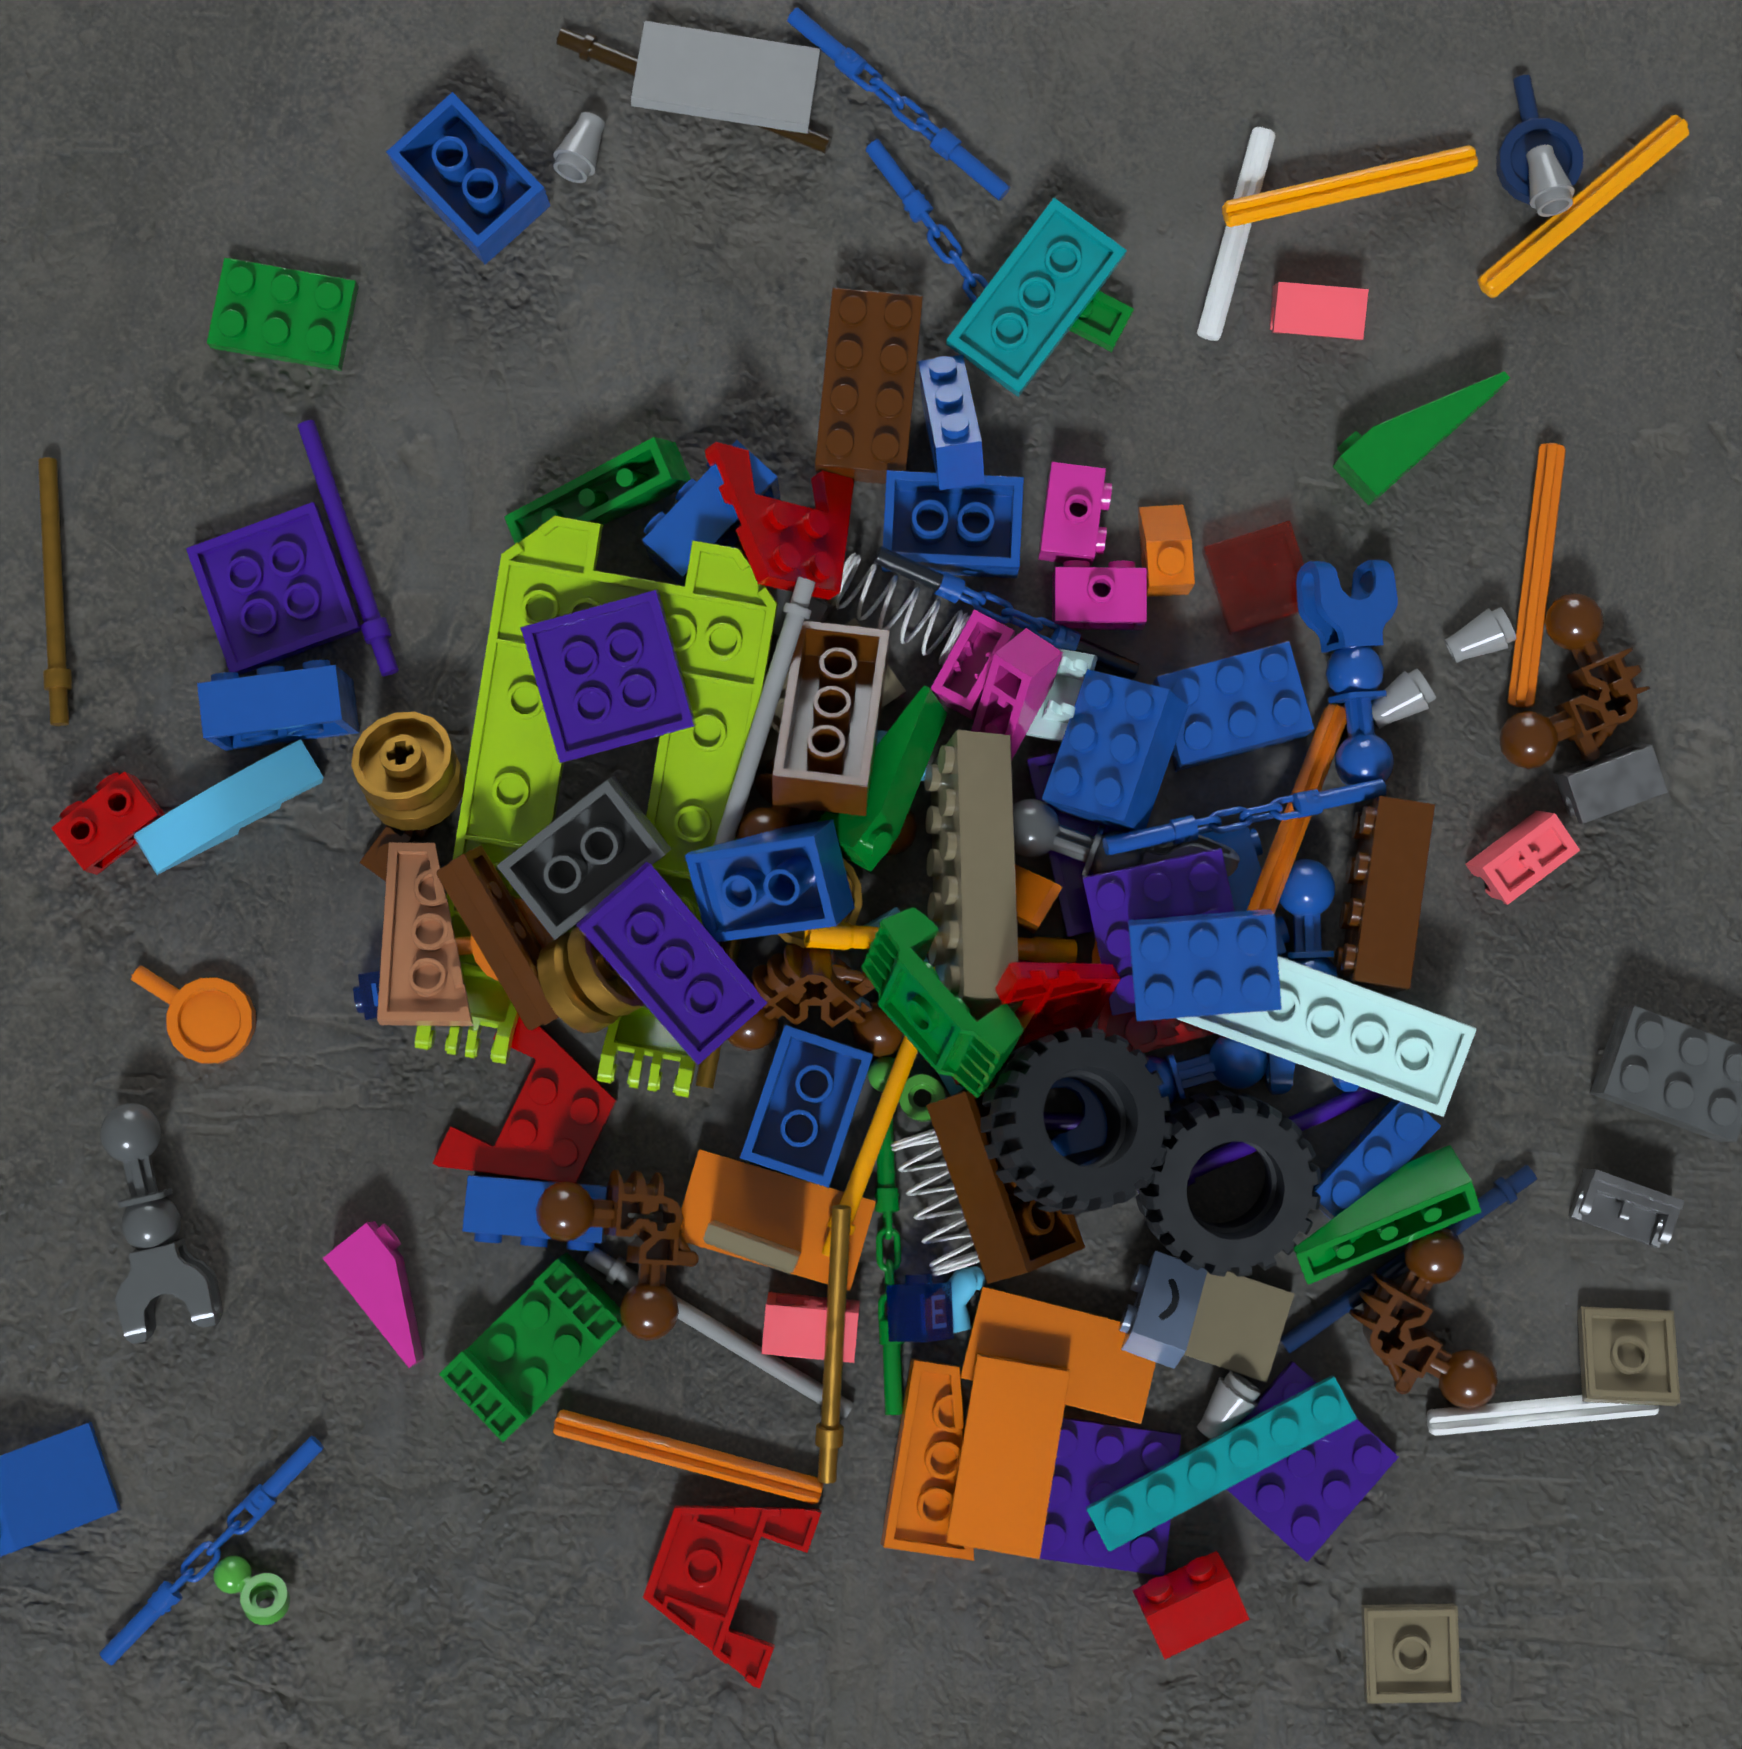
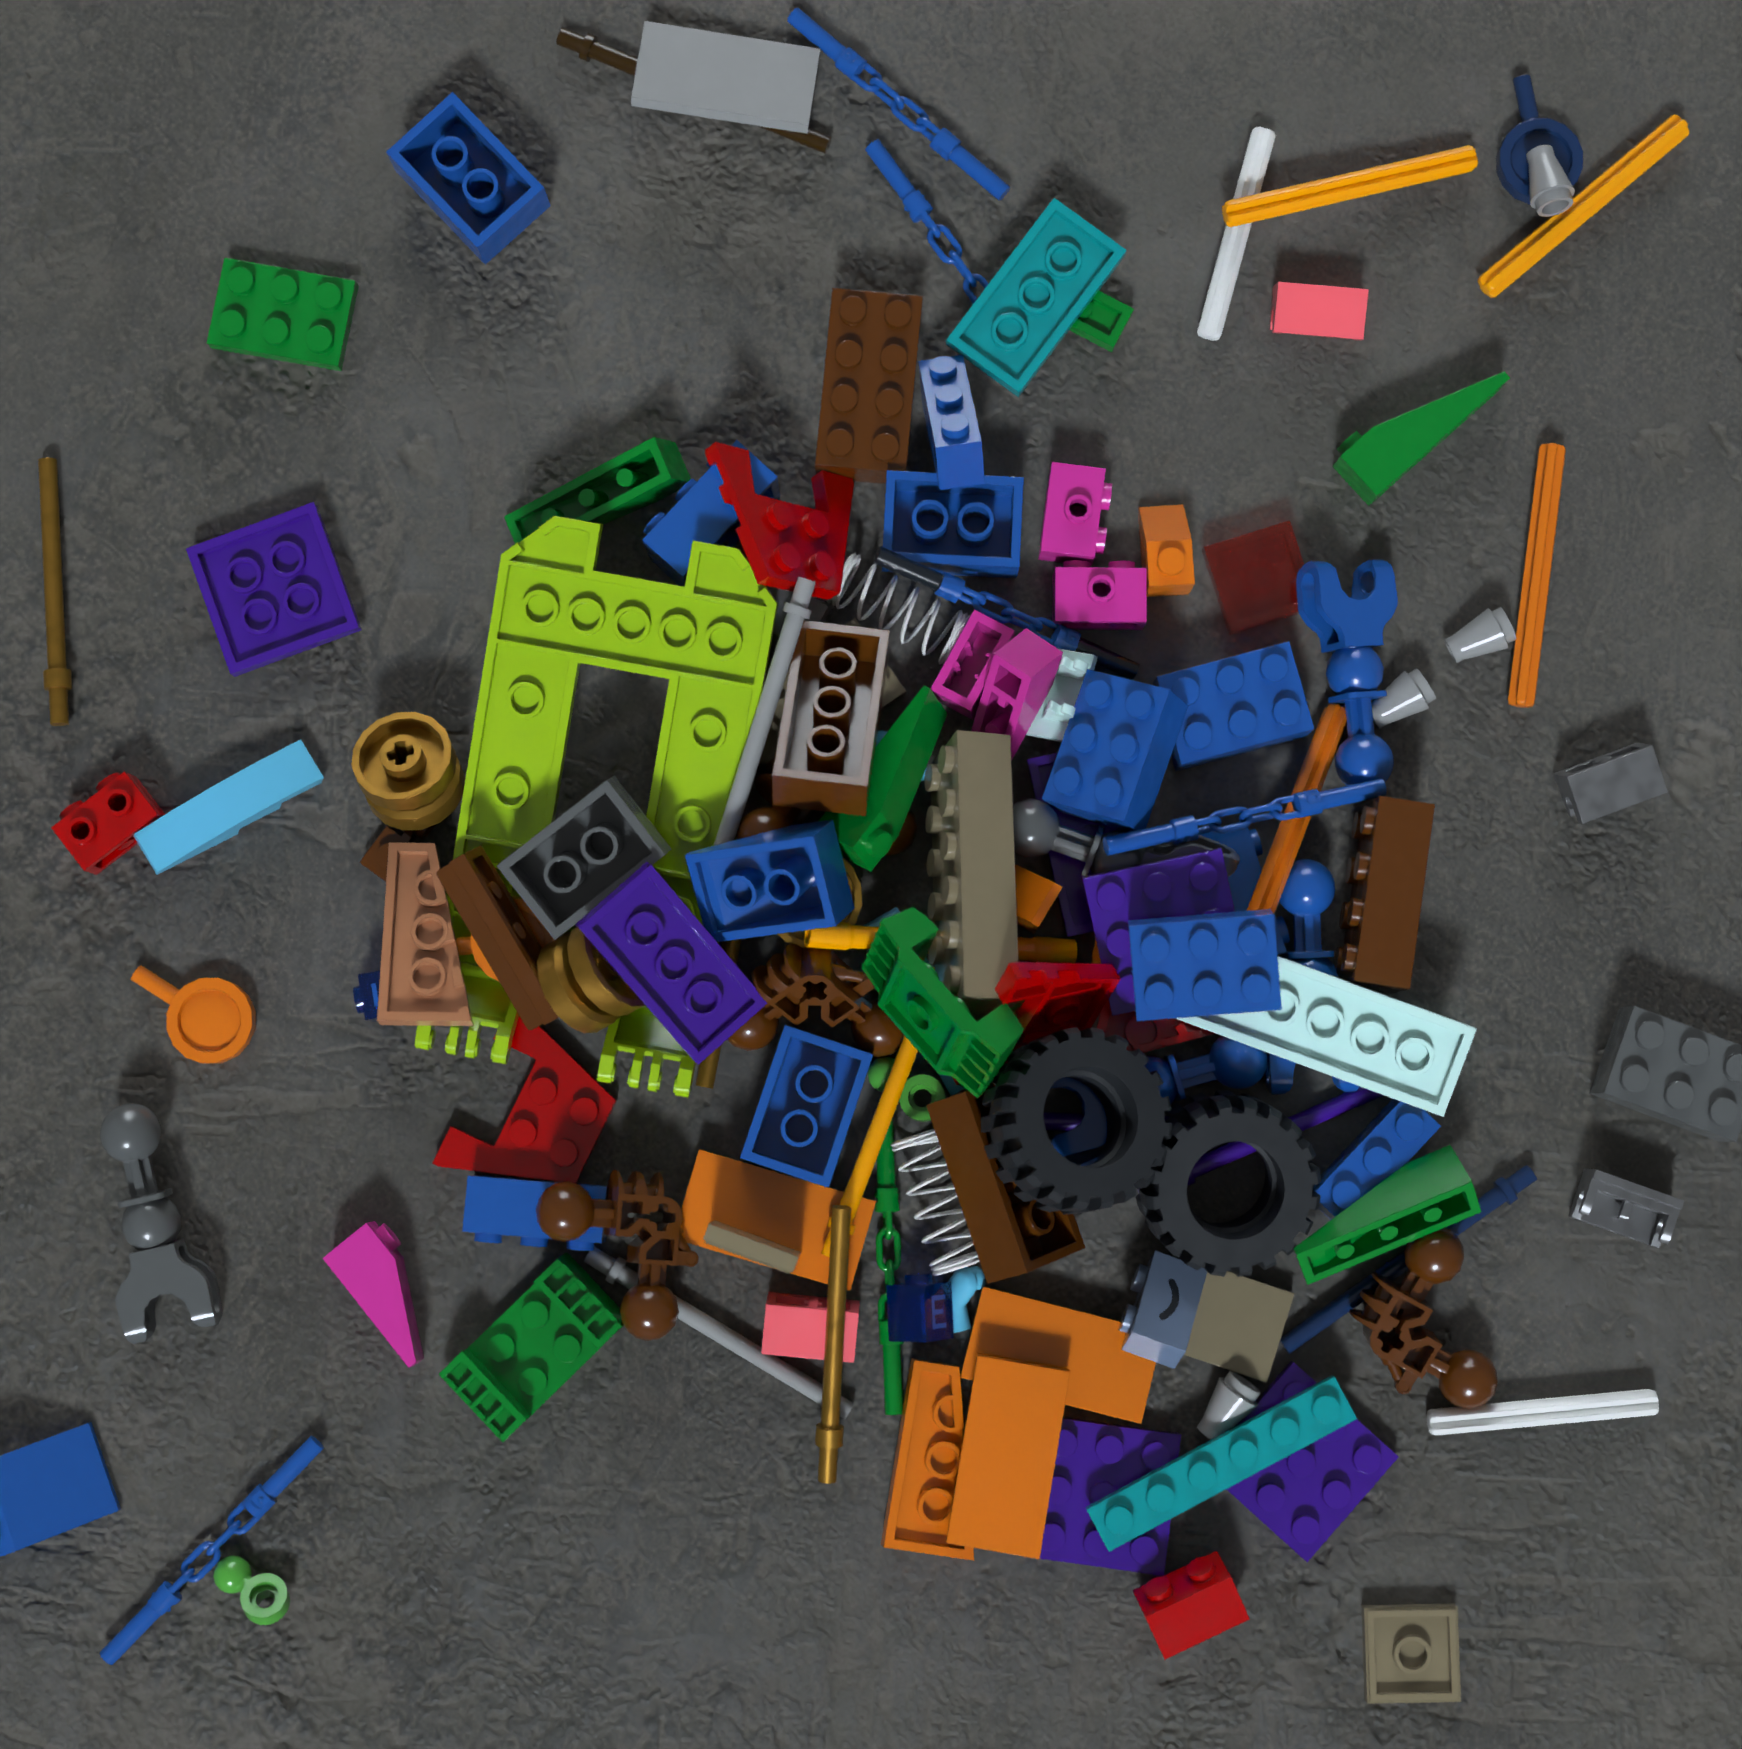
blue brick [197,660,360,751] -> none
dark purple bar [297,420,399,676] -> none
dark purple plate [521,590,696,763] -> none
light grey cone [553,112,605,183] -> none
orange axle [553,1409,824,1504] -> none
red wing [643,1505,822,1689] -> none
coral hinge [1465,811,1580,905] -> none
reddish brown piece [1499,593,1650,769] -> none
dark tan tile [1577,1307,1681,1406] -> none

